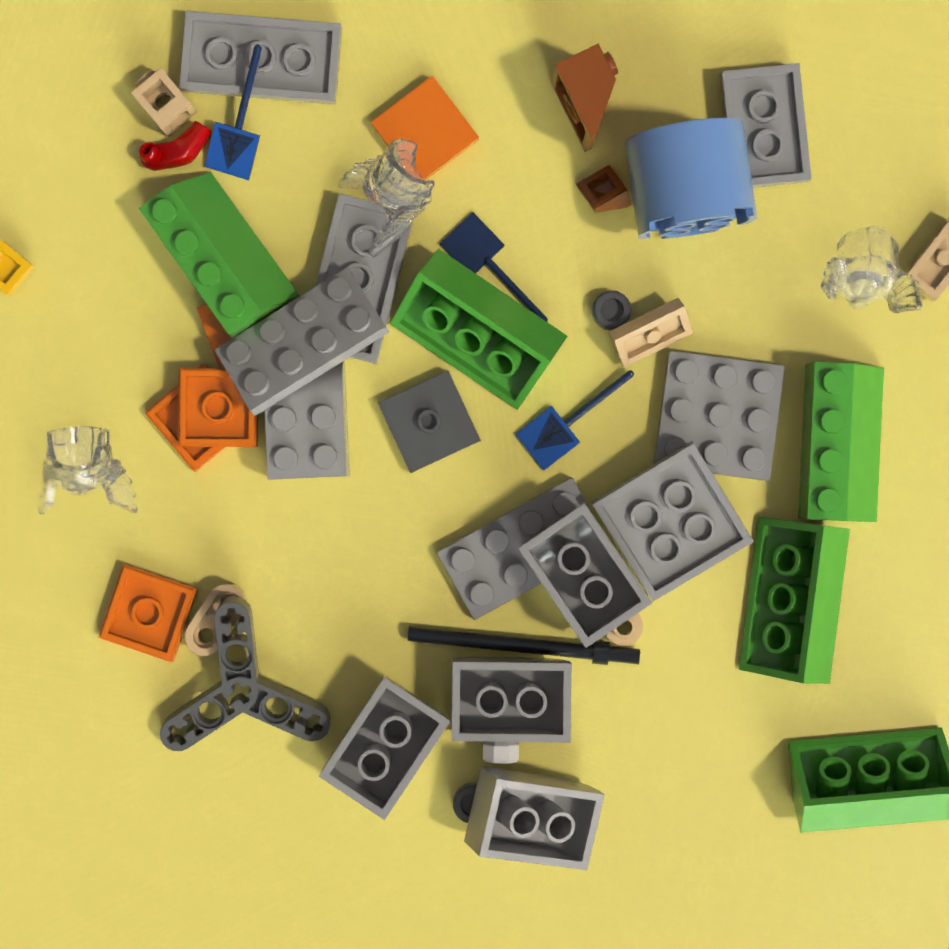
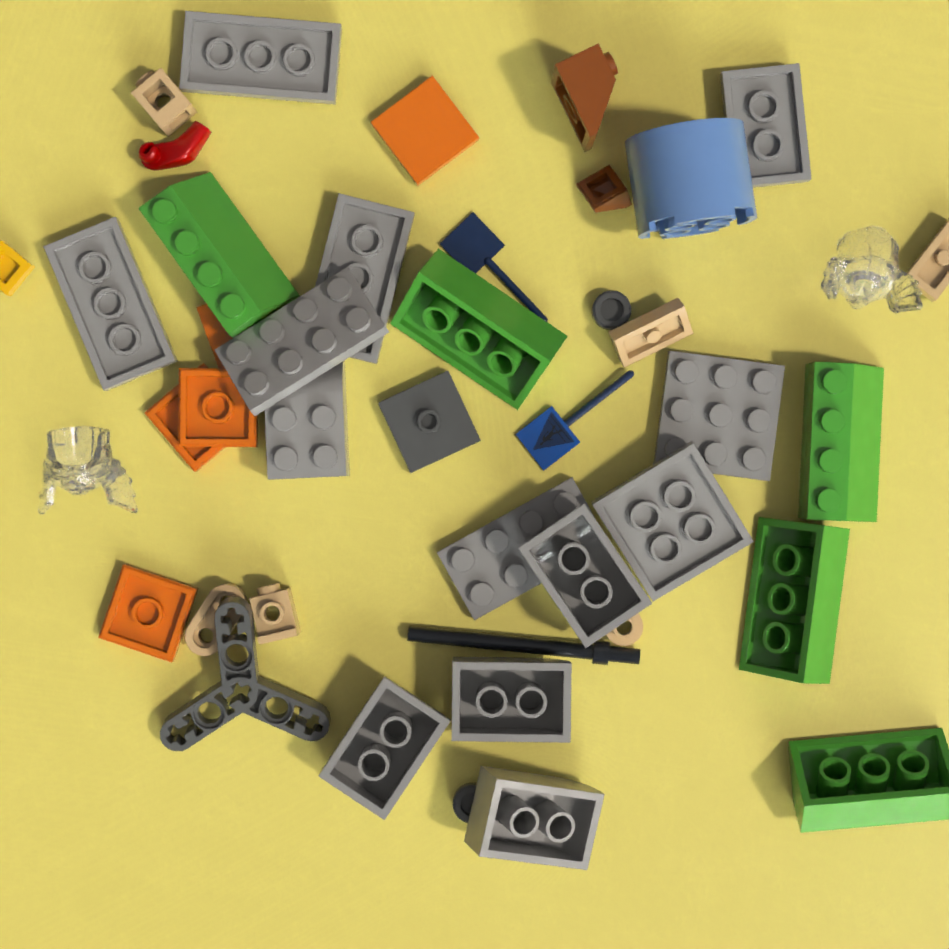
piece [204,44,262,181] -> none
clear helmet [339,138,435,258] -> none
white tile [483,742,519,764] -> none
none -> light grey plate [43,217,178,391]
none -> tan brick [249,583,301,645]

